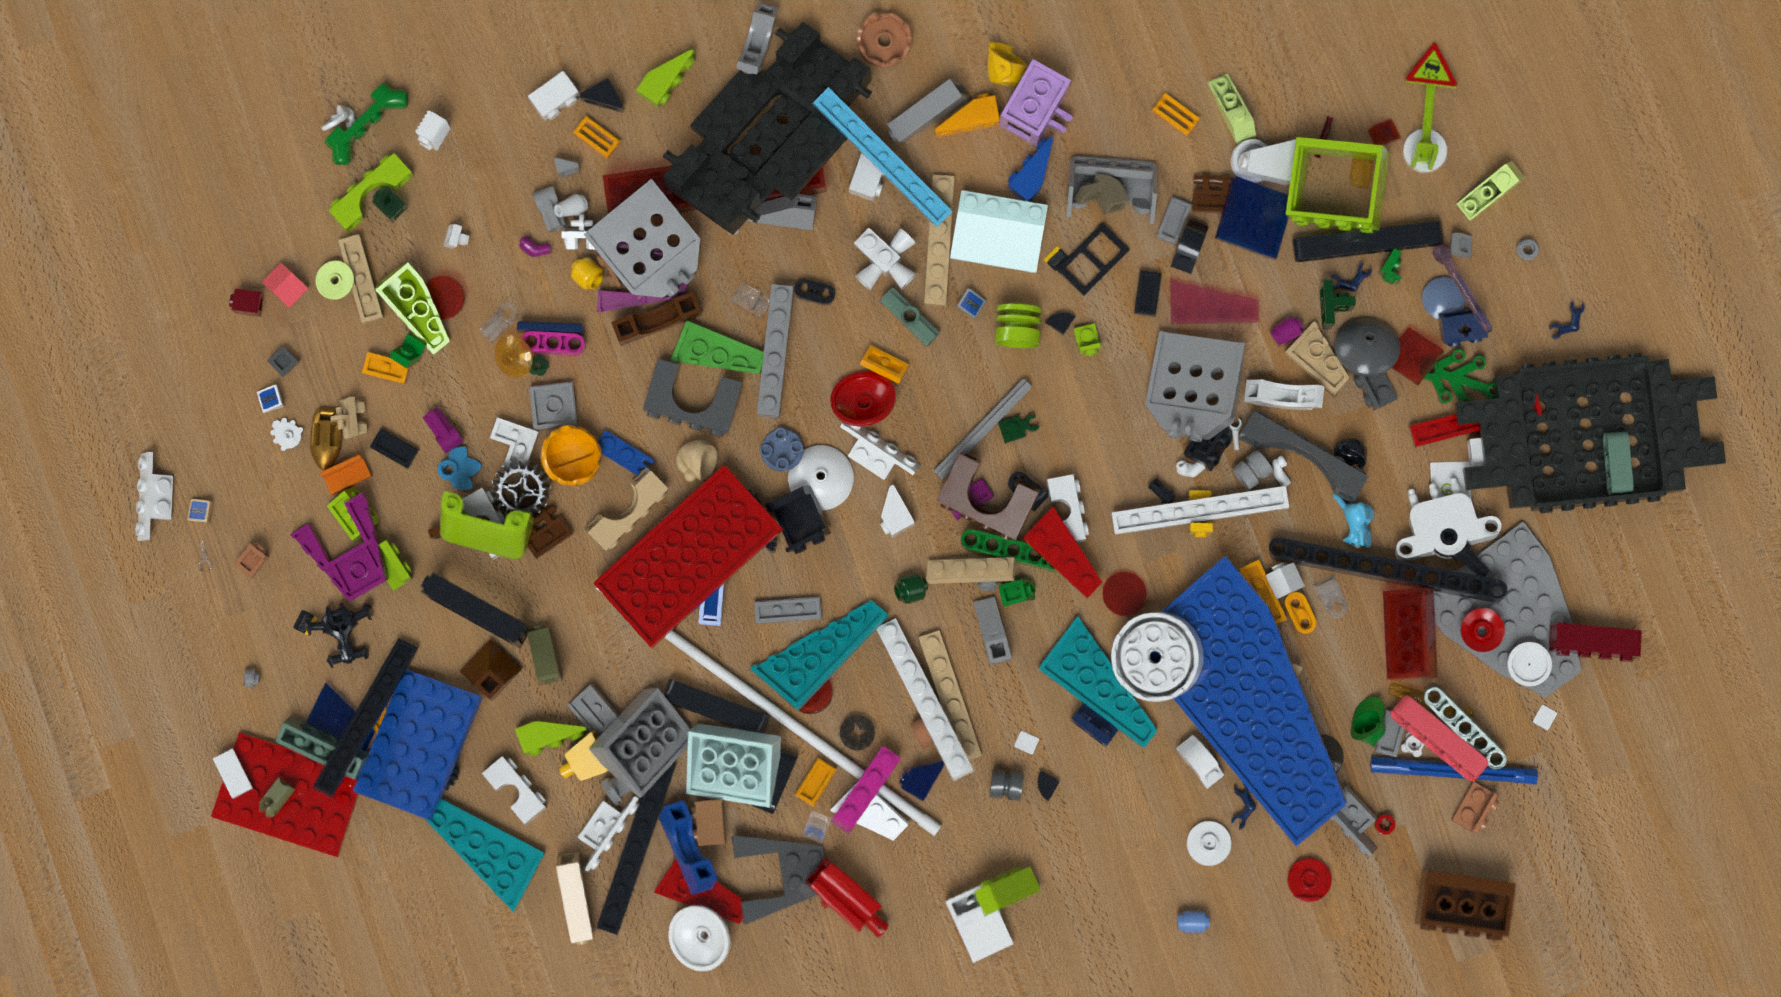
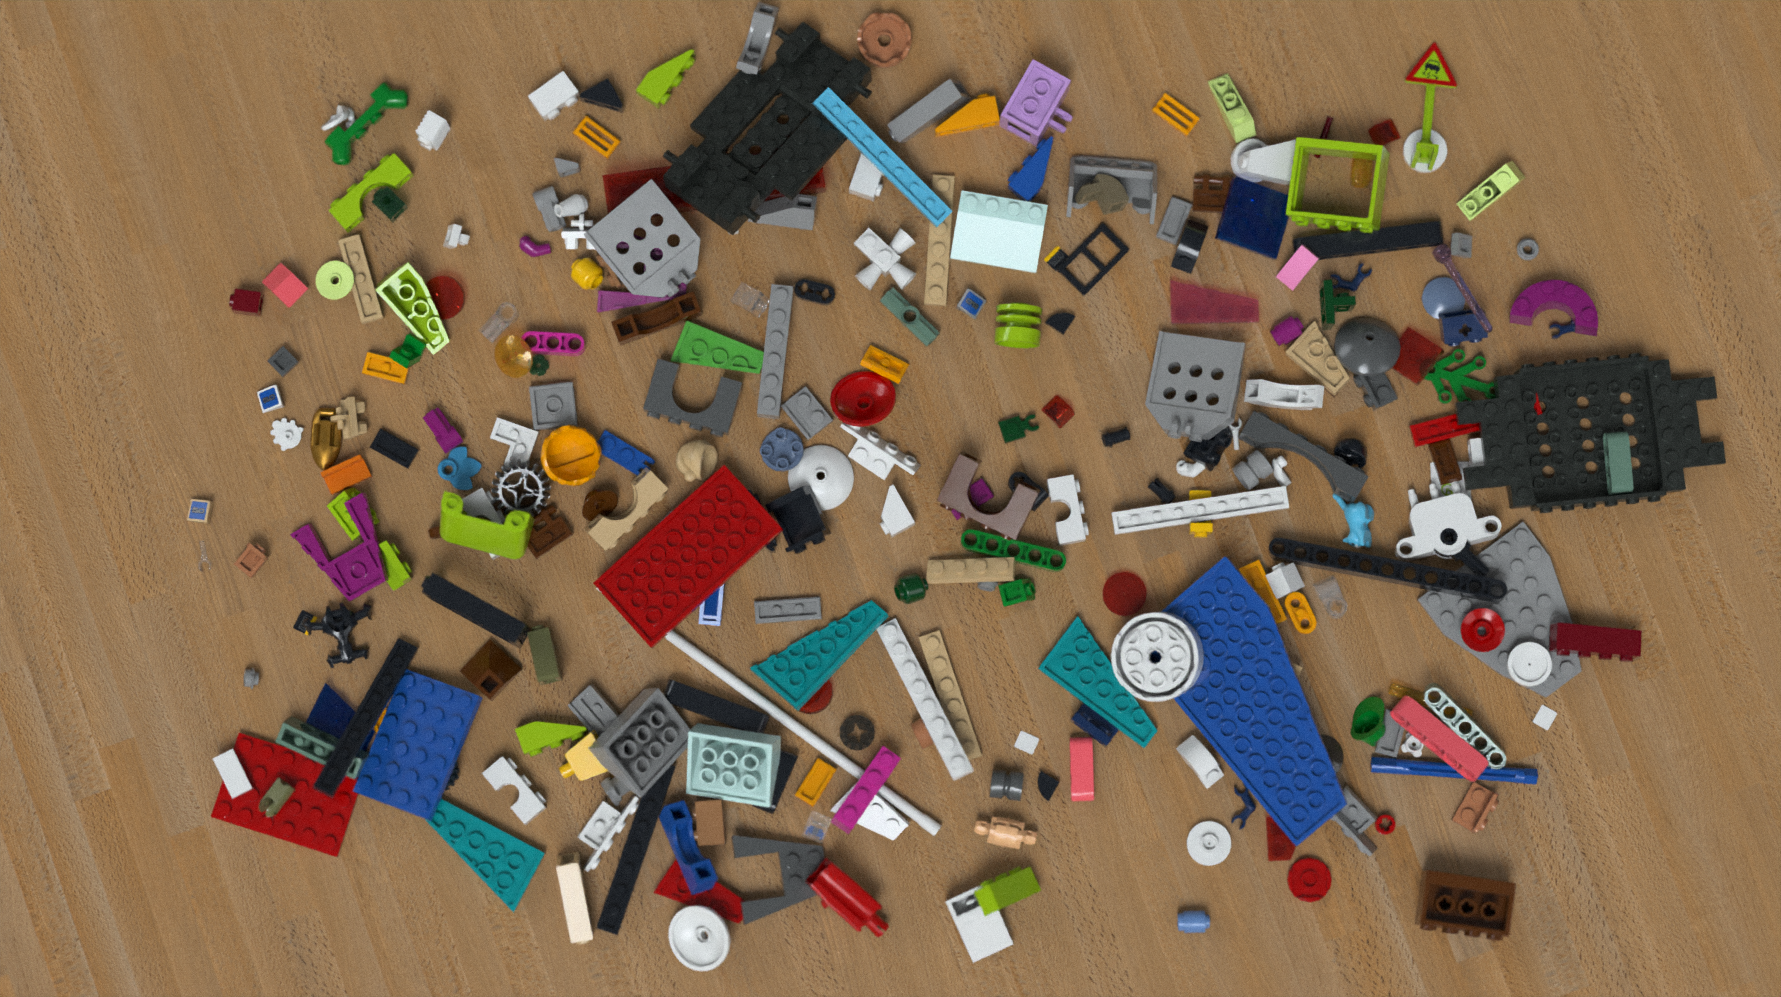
white bracket [135,452,173,541] -> none
dark blue tile [517,321,584,336] -> none
clear blue slope [899,761,945,802] -> none
light grey axle [934,379,1032,479] -> none
light grey slope [973,597,1012,666] -> none
yellow helmet [988,41,1028,87] -> none
red wing [1023,507,1103,599] -> none
lime bracket [1073,323,1101,357] -> none
black plate [1134,270,1162,317] -> none
green bracket [1379,248,1402,285] -> none
clear red brick [1383,588,1438,681] -> none
none -> reddish brown piece [582,489,618,521]
none -> light grey plate [781,386,833,441]
none -> light nougat piece [974,816,1037,849]
none -> clear red slope [1041,395,1075,428]
none -> coral beam [1070,737,1094,802]
none -> black pin [1101,427,1131,448]
none -> clear red wing [1265,817,1296,862]
none -> bright pink slope [1276,244,1319,291]
none -> reddish brown plate [1428,439,1462,485]
none -> magenta brick [1510,280,1598,336]

